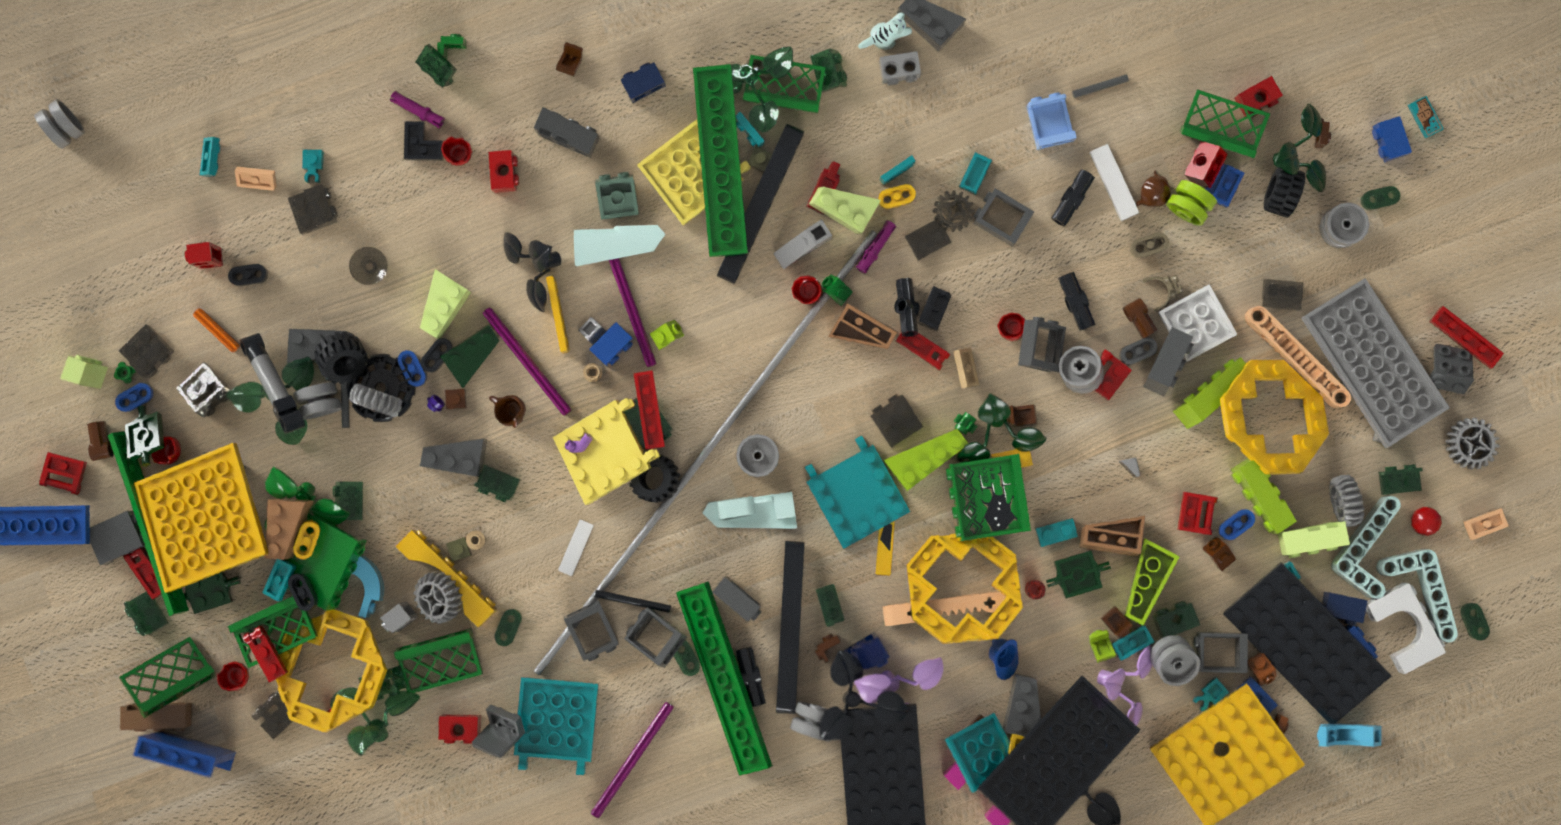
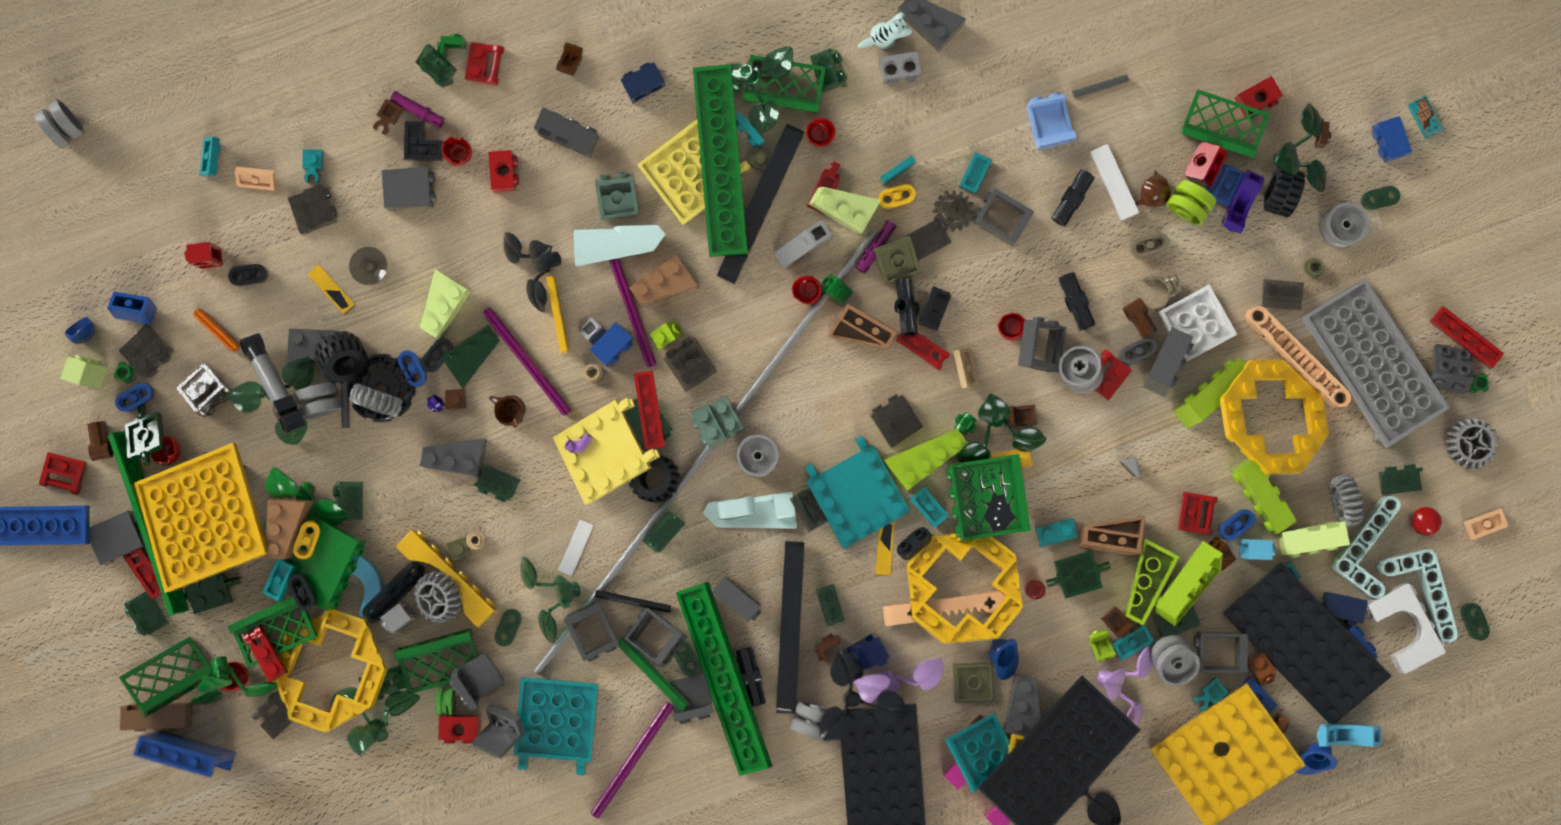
none -> blue hair [64,317,96,344]
none -> blue brick [107,291,157,325]
none -> green plant [190,656,278,705]
none -> yellow sticker [308,265,354,314]
none -> black plate [362,561,425,623]
none -> reddish brown plate [373,99,404,135]
none -> dark grey panel [382,167,436,211]
none -> bright green wheel [435,688,456,716]
none -> dark grey bracket [450,653,505,711]
none -> red plate [464,42,505,85]
none -> clear green plant [520,556,581,643]
none -> green axle [617,637,690,711]
none -> medium nougat wedge [629,255,699,306]
none -> clear green panel [642,511,685,553]
none -> clear smoke plate [663,337,718,392]
none -> dark grey bracket [670,674,714,724]
none -> sand green plate [690,396,745,448]
none -> clear smoke plate [790,488,828,532]
none -> red hair [806,118,836,147]
none -> olive tile [874,236,921,285]
none -> black plate [897,527,932,560]
none -> teal plate [910,487,949,528]
none -> olive tile [953,662,994,703]
none -> lime wedge [1155,541,1223,626]
none -> dark purple arch [1222,170,1264,234]
none -> medium azure brick [1239,539,1276,560]
none -> blue piece [1296,743,1337,775]
none -> olive plate [1304,258,1324,277]
none -> green plate [1469,373,1489,393]

